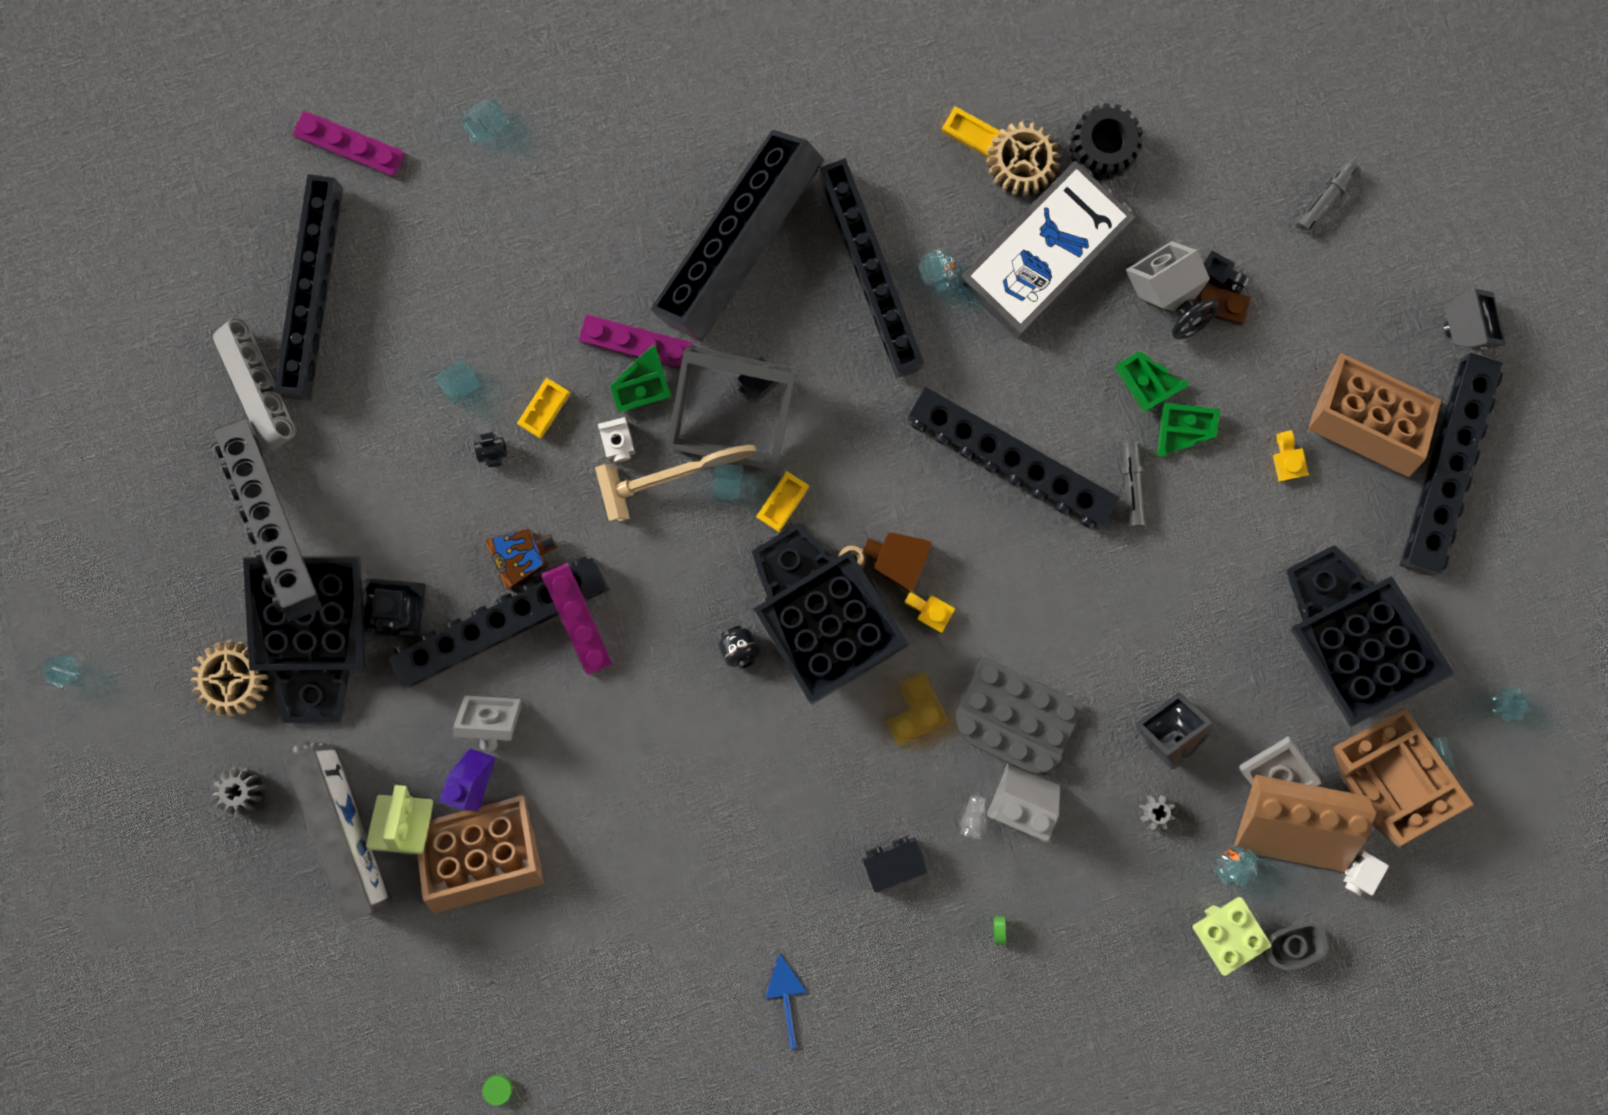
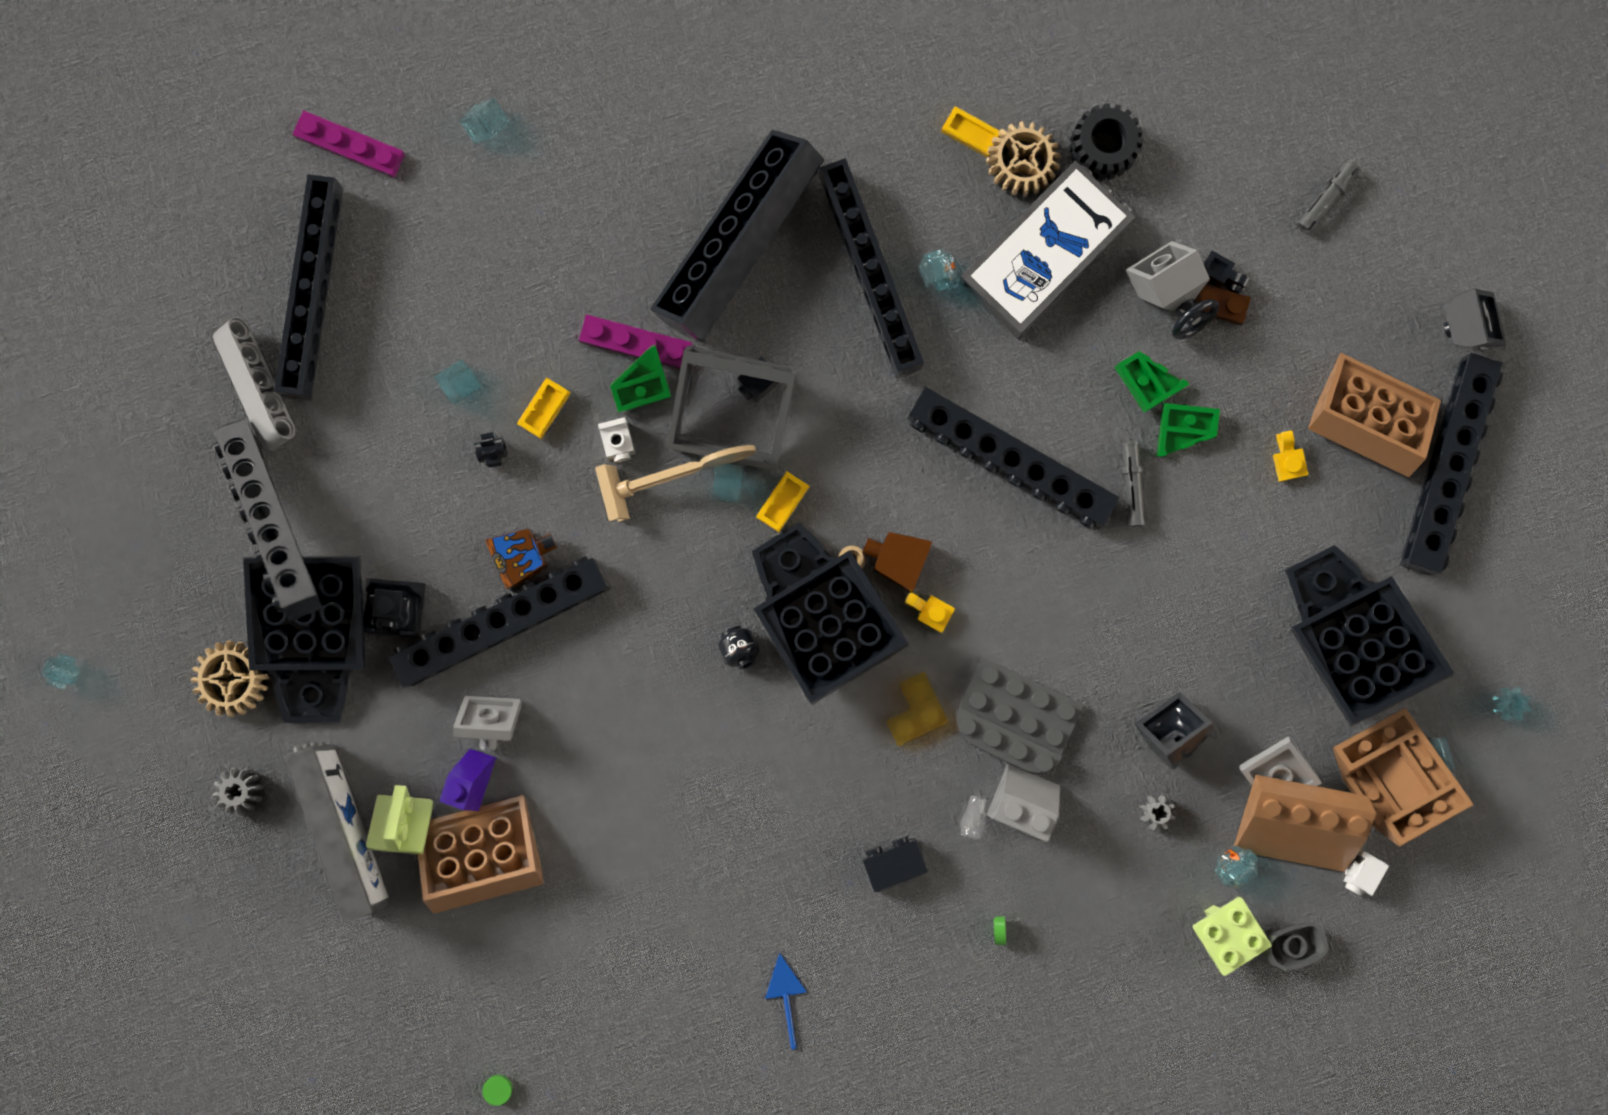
magenta plate [542,563,613,675] -> none

